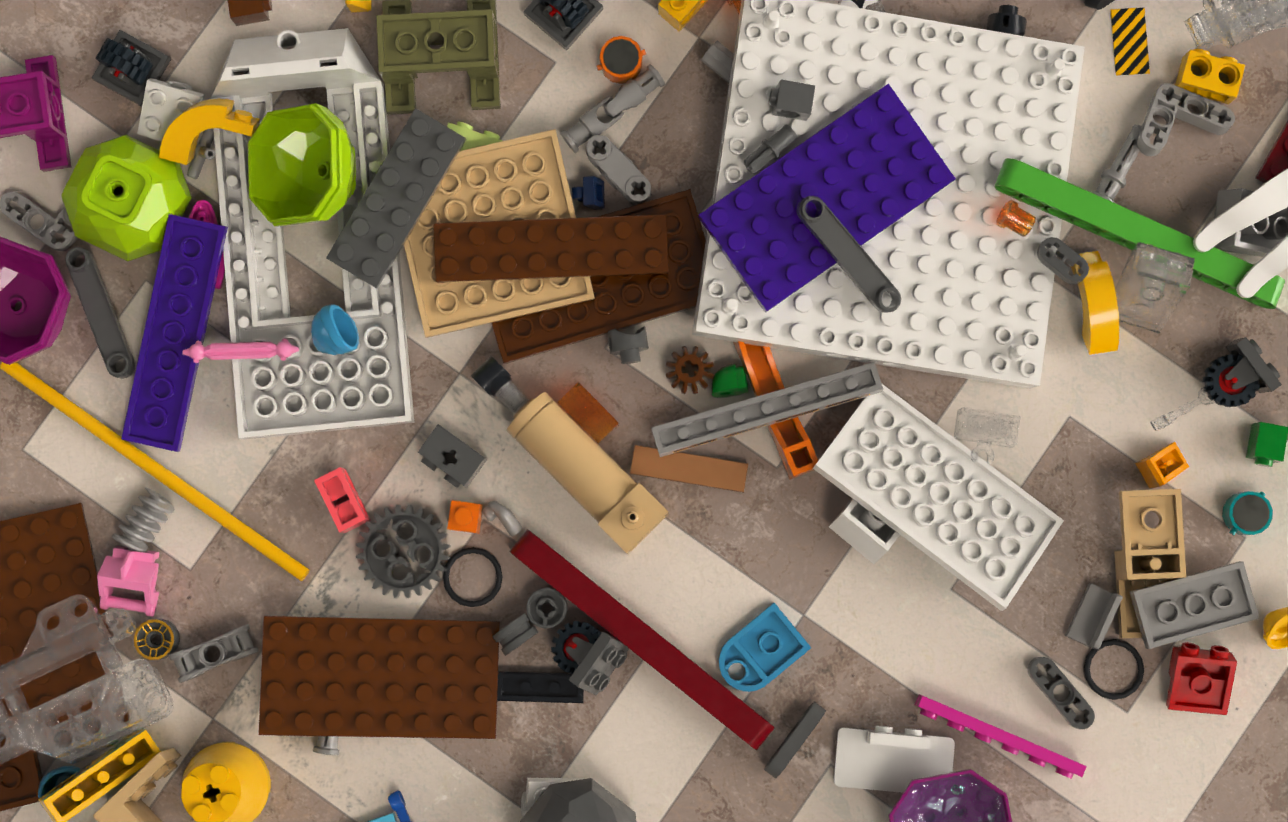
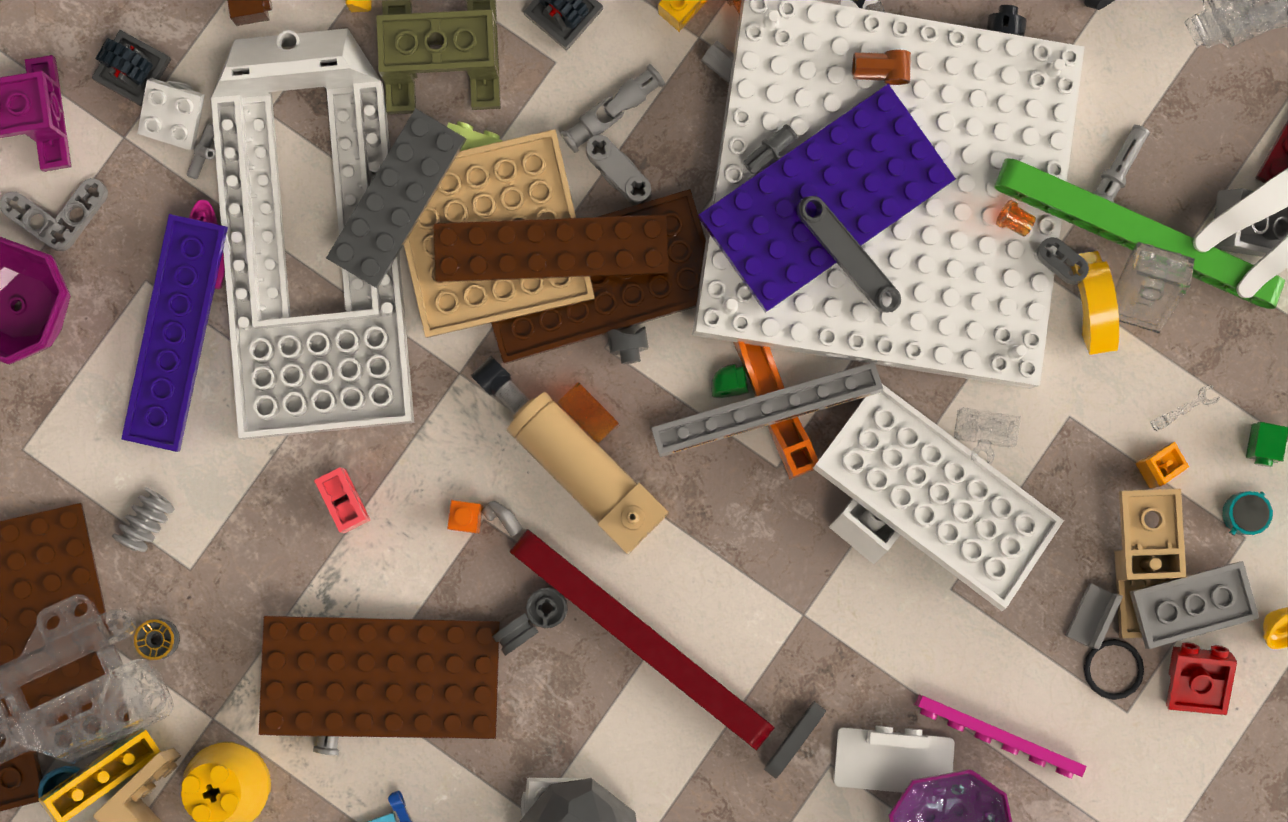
yellow piece [0,362,310,581] -> none
lime rock [61,135,192,261] -> none
dark grey piece [65,247,135,379] -> none
bright pink piece [97,546,159,617] -> none
yellow arch [159,98,260,165] -> none
light grey piece [169,624,259,683] -> none
bright pink wheel [182,338,299,363] -> none
lime rock [248,103,356,226] -> none
dark azure hat [311,304,359,355] -> none
dark grey gear [356,505,451,598] -> none
dark grey brick [418,424,487,488] -> none
black piece [443,547,503,607] -> none
black tile [497,671,584,703] -> none
dark grey plate [551,621,629,695] -> none
dark blue tile [572,176,605,210] -> none
piece [596,36,646,84] -> none
medium nougat tile [630,445,748,493] -> none
reddish brown gear [666,346,714,395] -> none
dark azure tile [719,603,811,692] -> none
dark grey brick [769,80,815,121] -> none
dark grey beam [1028,657,1095,729] -> none
sticker [1111,7,1150,76] -> none
light grey beam [1137,83,1235,157] -> none
yellow brick [1175,49,1246,104] -> none
plate [1202,337,1282,407] -> none
none -> dark orange piece [852,50,911,85]

